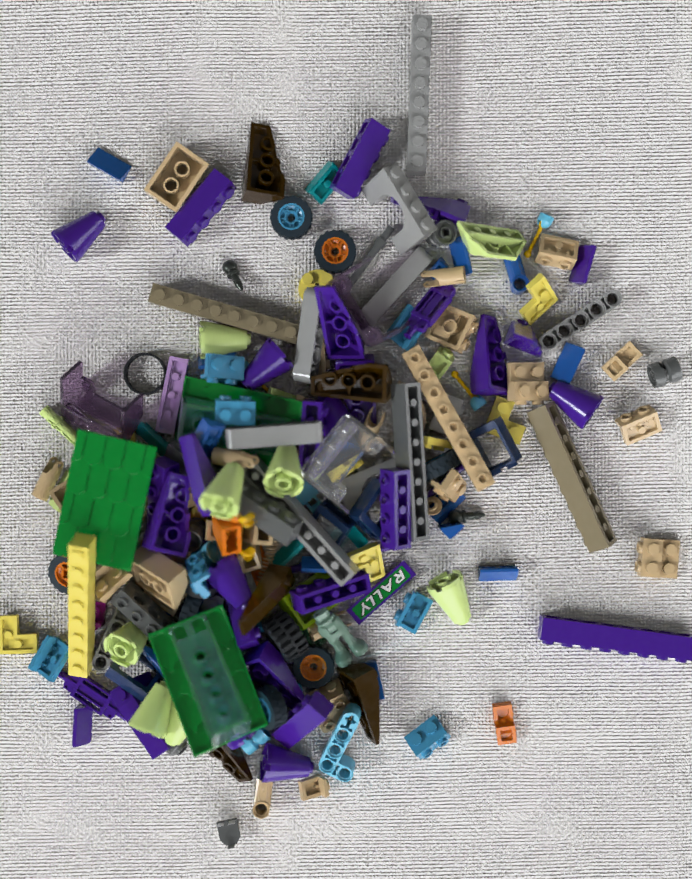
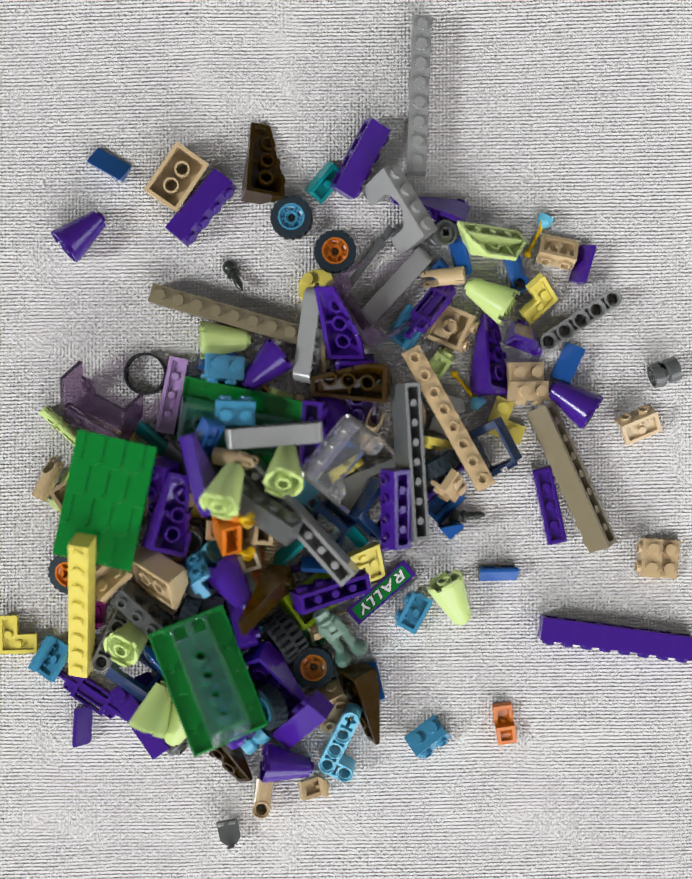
tan plate [427,496,442,516] -> none
tan slope [601,340,643,381] -> none
none -> yellowish green cone [464,278,520,325]
none -> dark purple tile [532,466,567,545]

